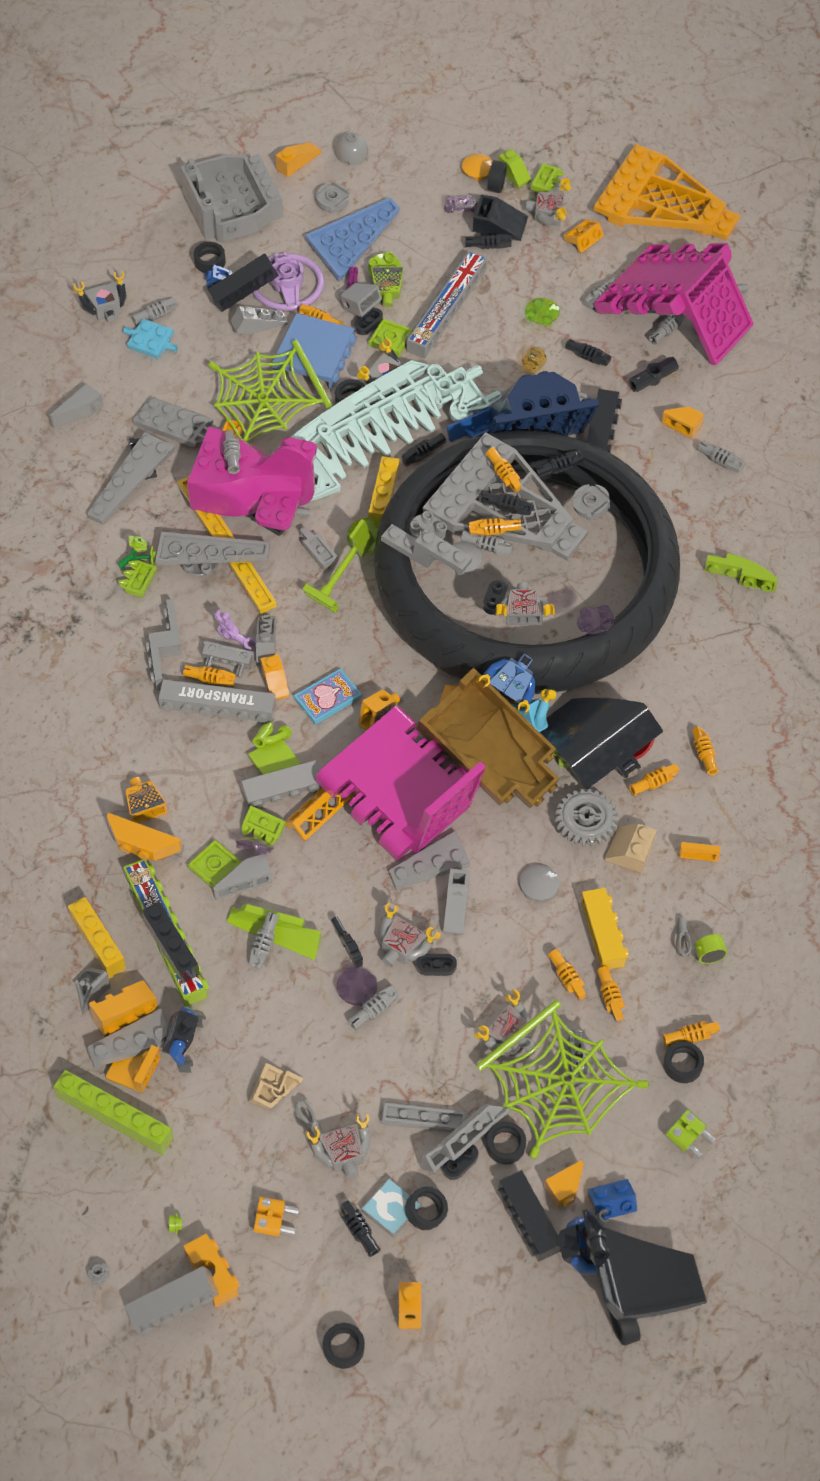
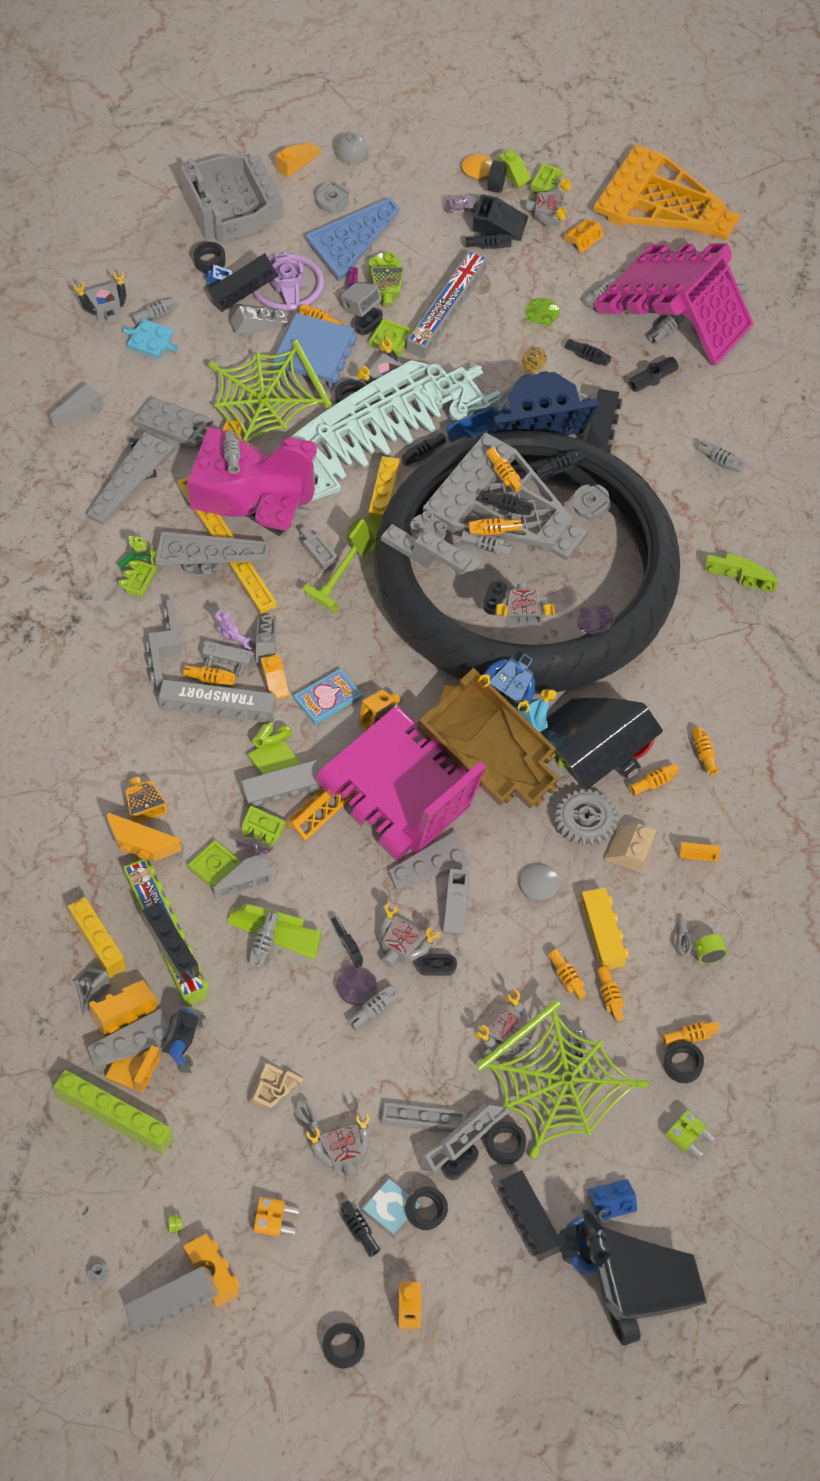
light orange slope [544,1160,584,1209] -> none
light orange slope [662,407,704,439] -> none

